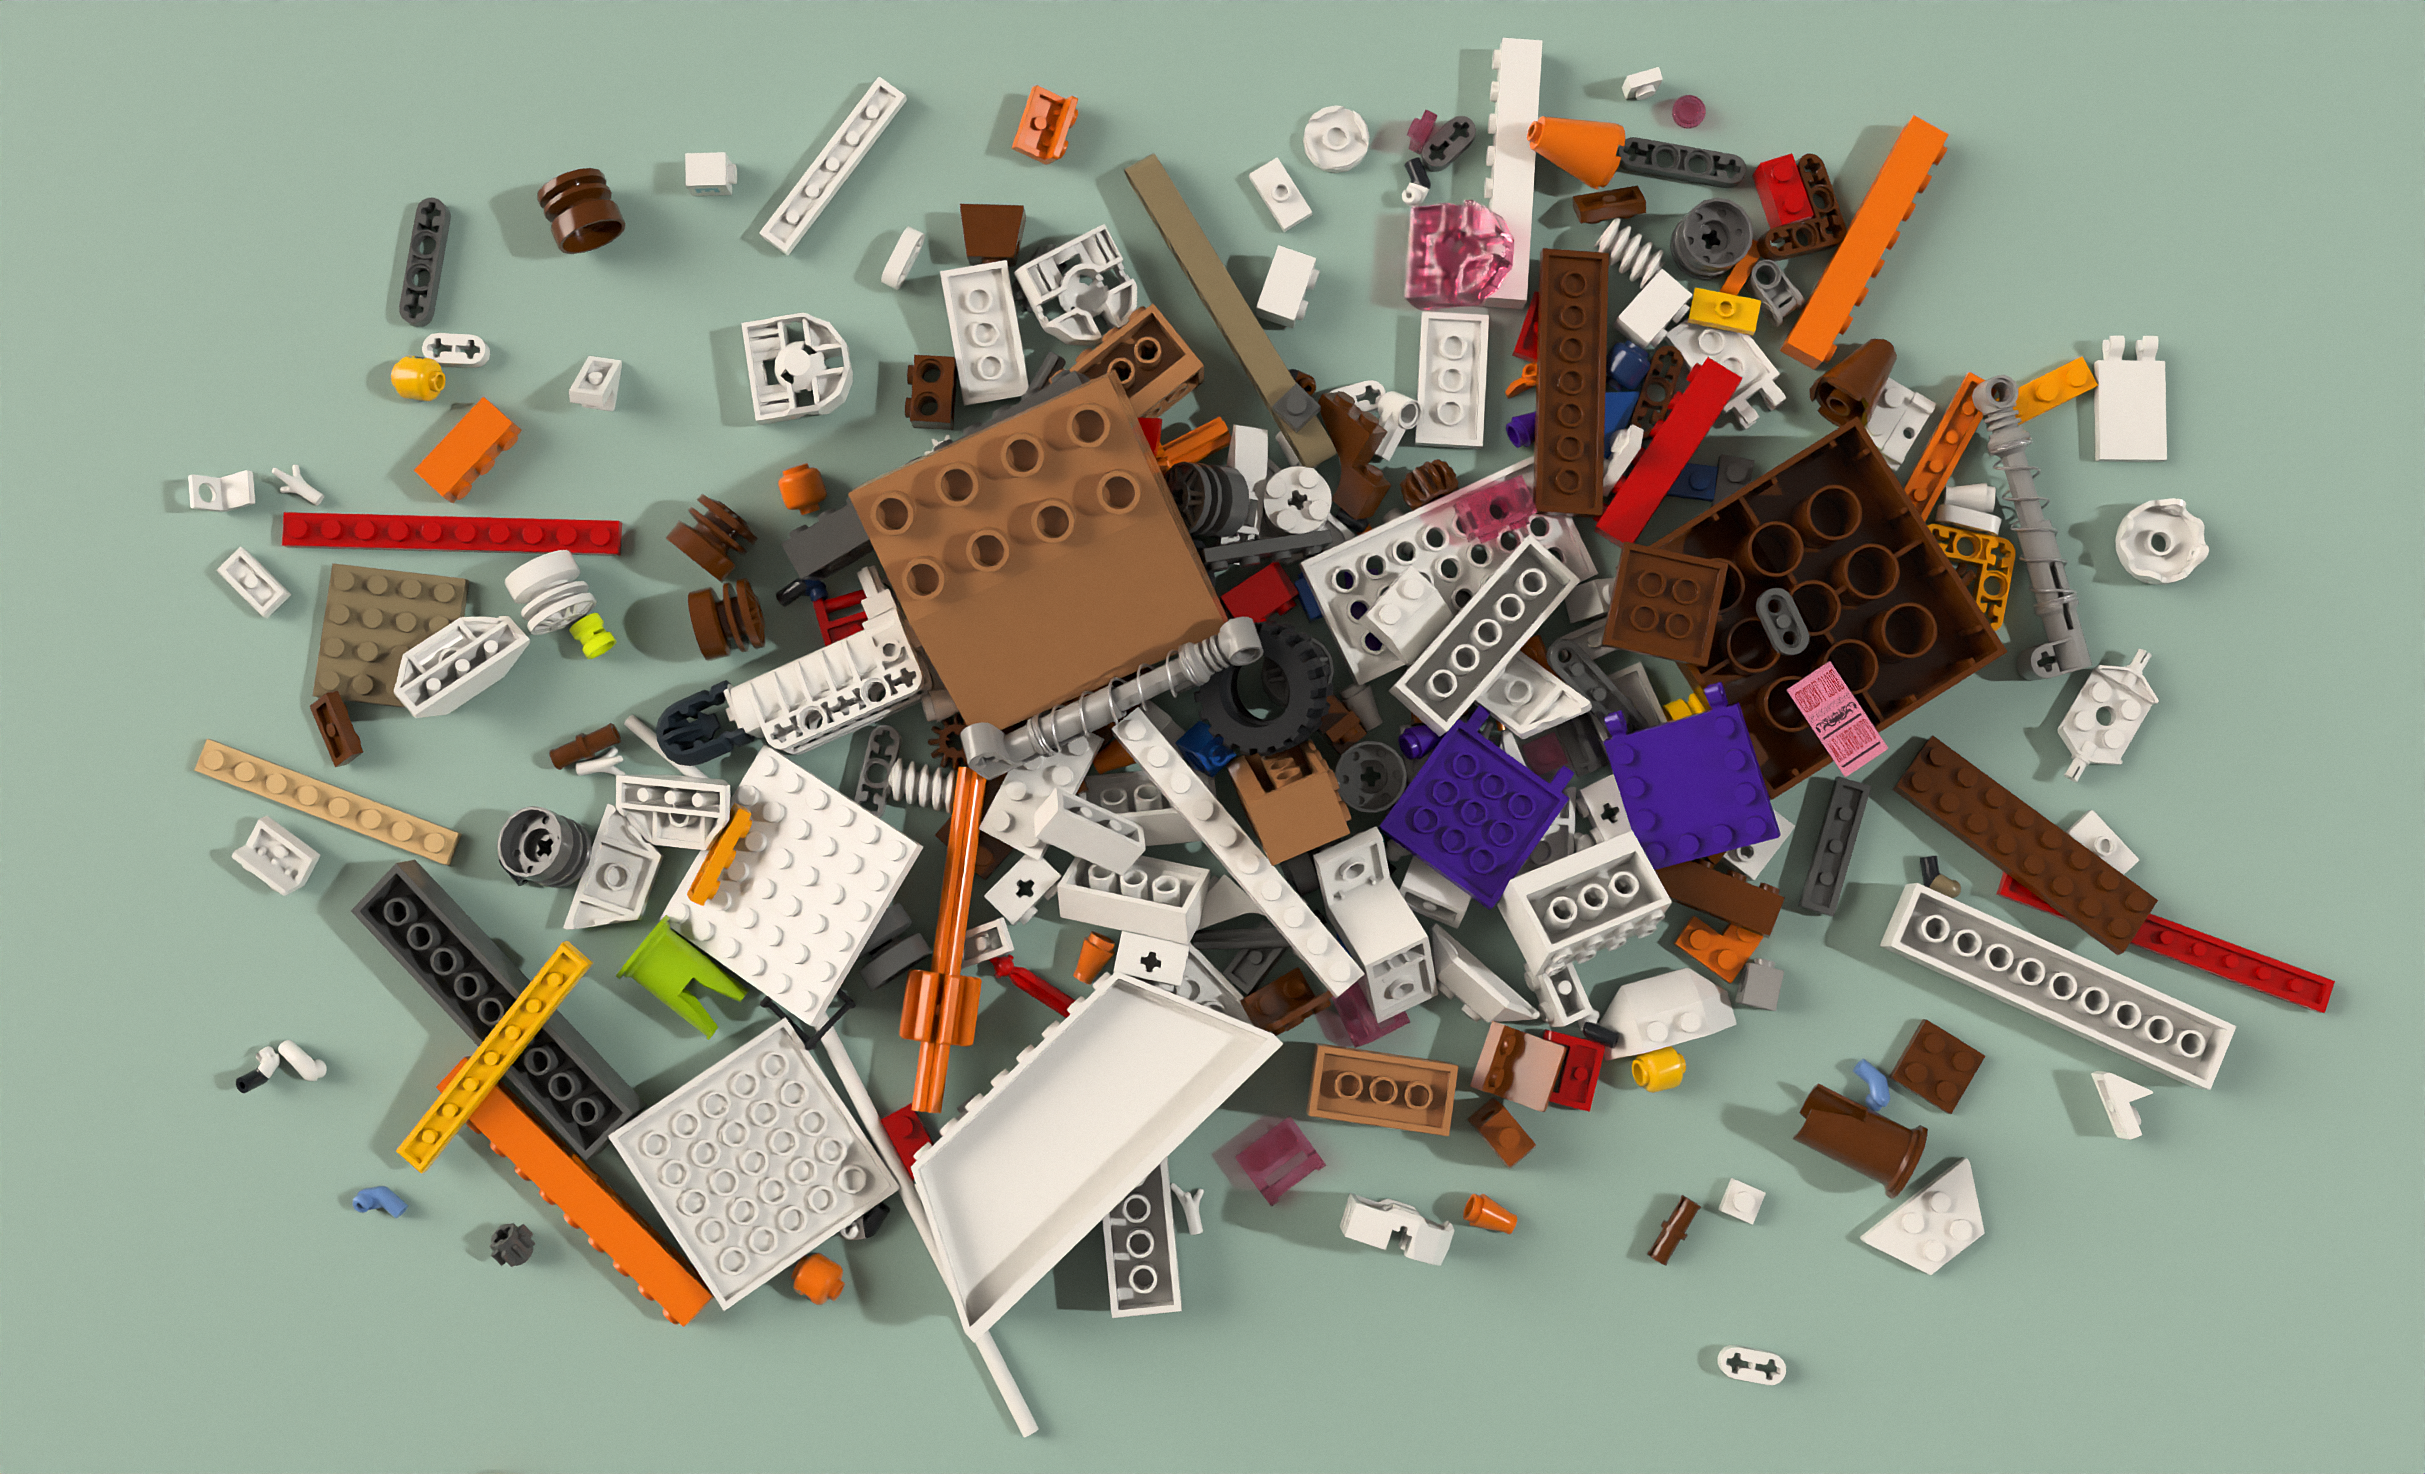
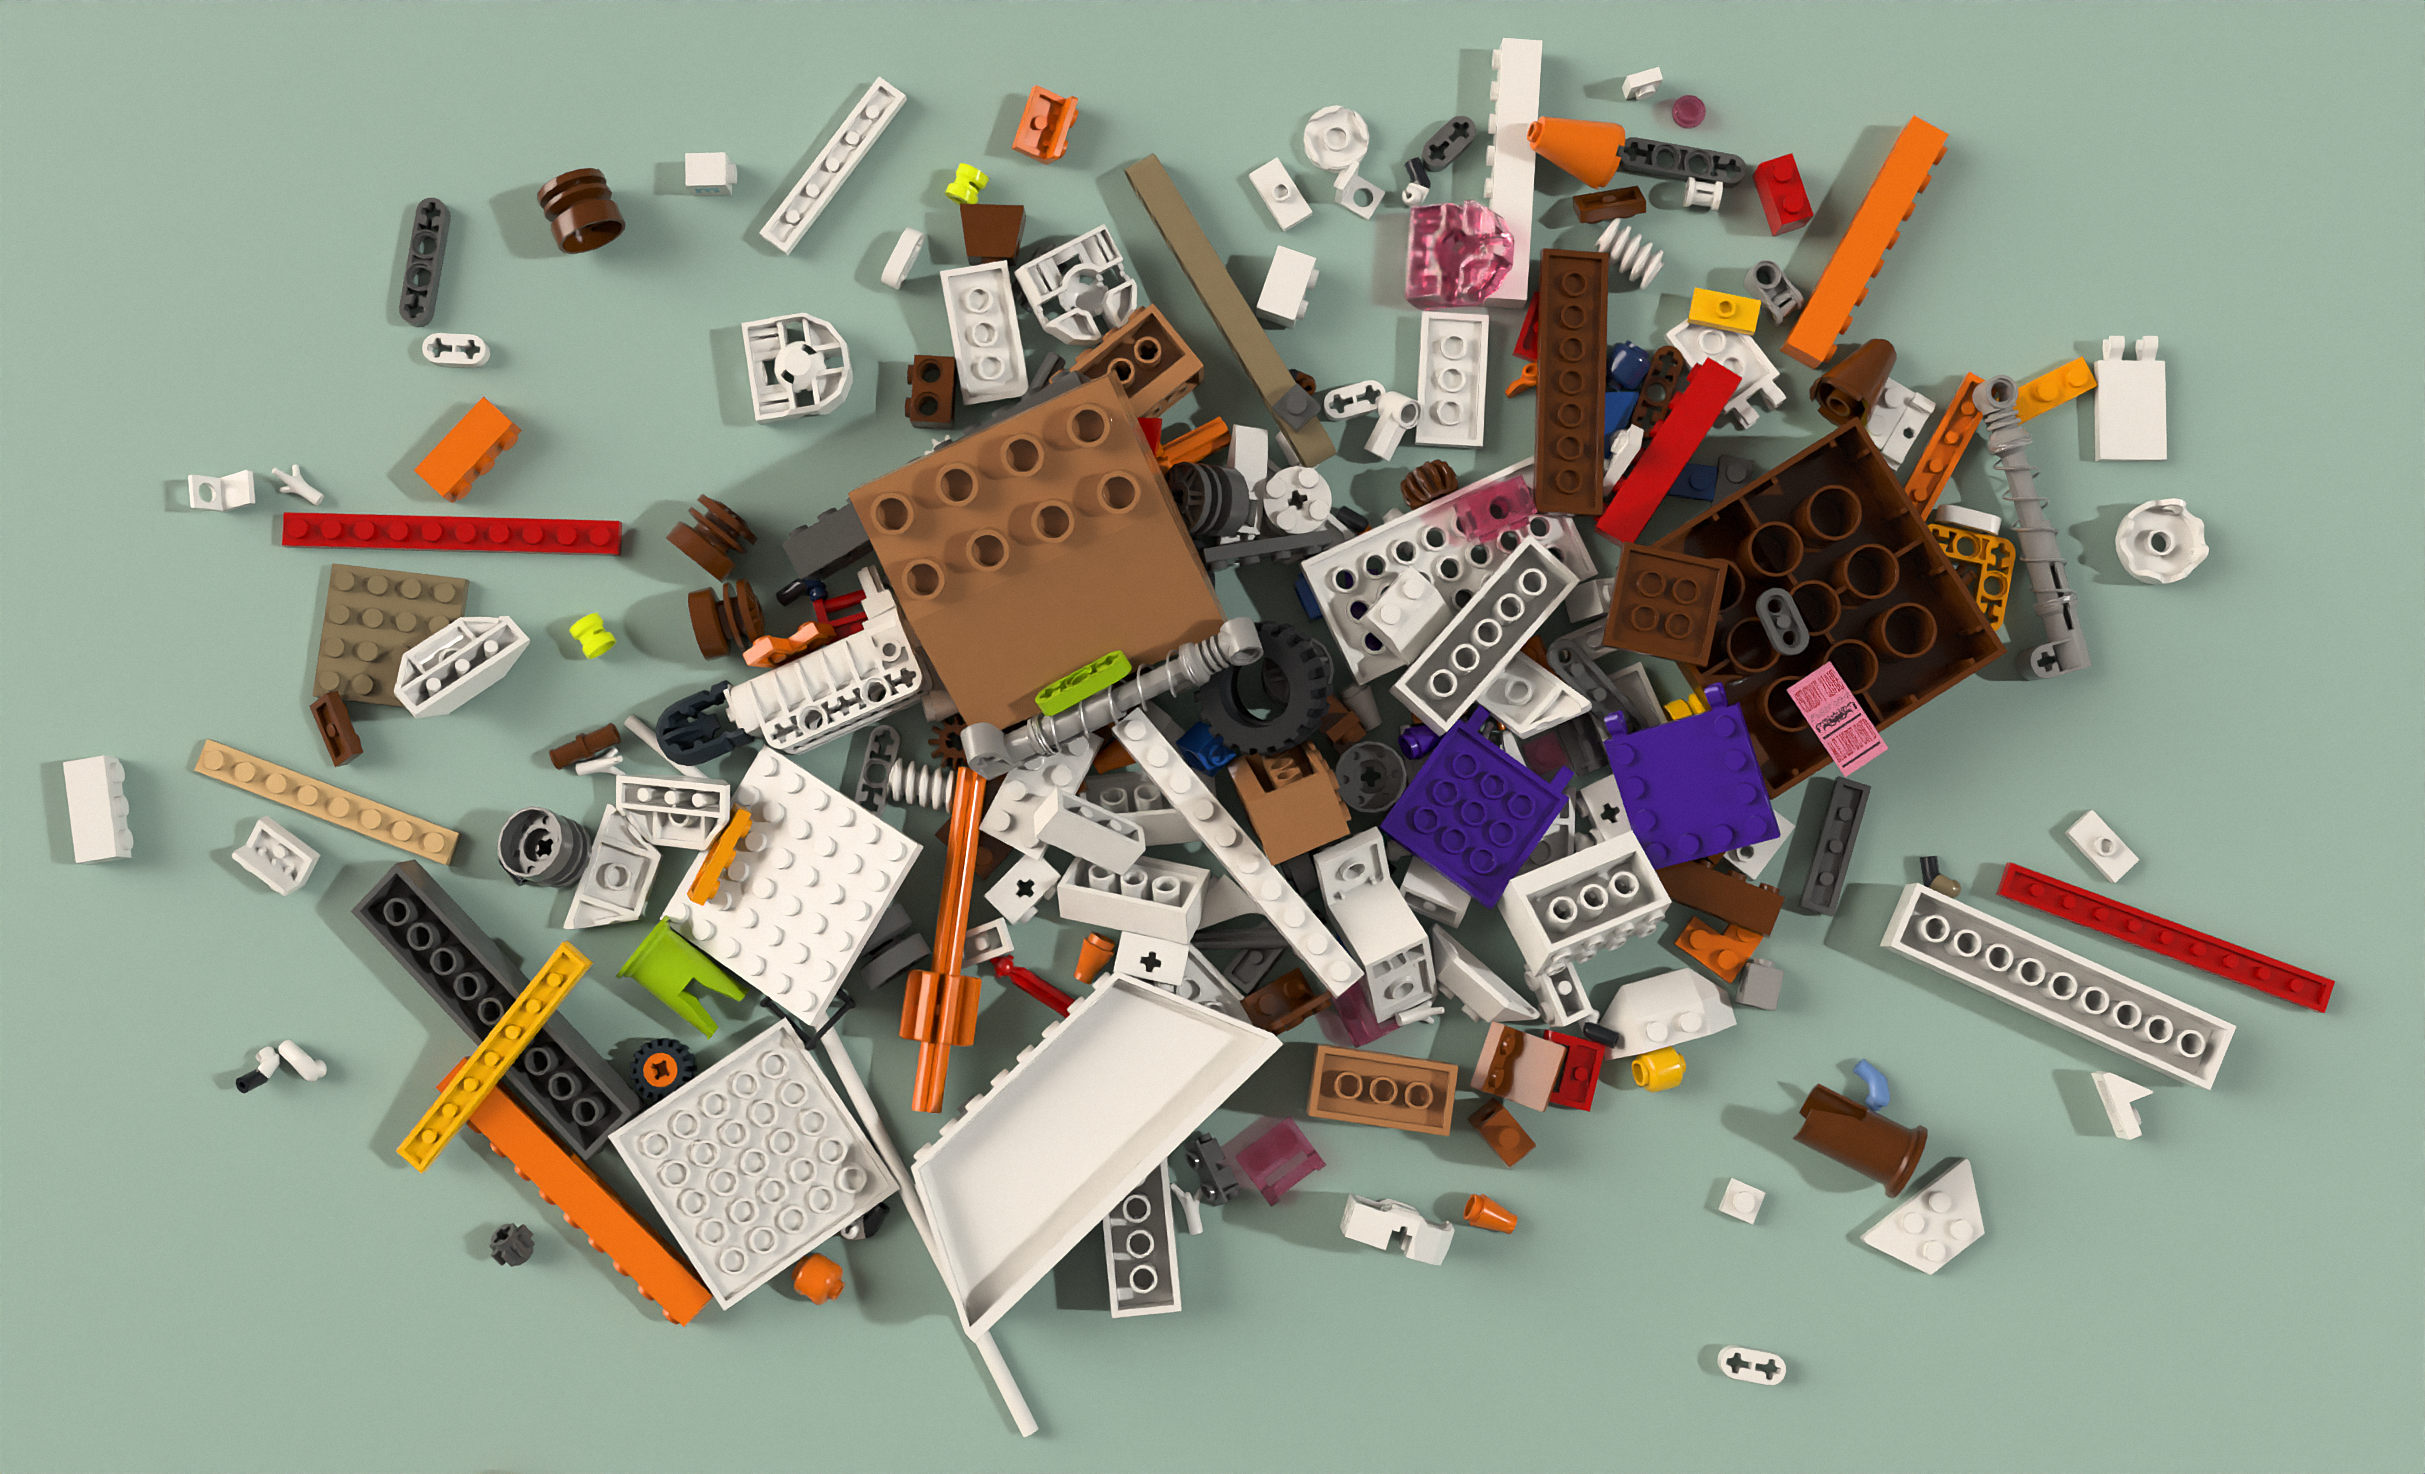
white plate [216,546,292,618] -> none
medium blue arm [353,1186,408,1219] -> none
yellow head [391,355,446,402] -> none
white wheel [505,550,597,635] -> none
white slope [569,356,622,411] -> none
orange head [778,463,827,515] -> none
red plate [881,1103,934,1181] -> none
red brick [1220,562,1299,623] -> none
reddish brown arch [1318,391,1392,520] -> none
clear pink plate [1407,110,1438,155] -> none
dark purple cone [1506,412,1535,448] -> none
white brick [1613,269,1693,351] -> none
reddish brown pin [1647,1195,1701,1266] -> none
flat silver wheel [1670,198,1753,280] -> none
orange beam [1719,239,1760,296] -> none
reddish brown beam [1757,153,1847,262] -> none
reddish brown plate [1889,1019,1985,1114] -> none
reddish brown plate [1892,735,2158,955] -> none
white cone [1943,483,1996,513] -> none
white plate [2057,649,2159,782] -> none
none -> white brick [63,755,133,865]
none -> black wheel [630,1038,697,1101]
none -> orange plate [743,621,837,669]
none -> neon yellow wheel [945,163,989,205]
none -> lime beam [1035,650,1132,716]
none -> dark grey hinge [1184,1132,1240,1207]
none -> white bracket [1333,160,1385,221]
none -> white bar [1395,996,1445,1026]
none -> white bush [1683,177,1723,212]

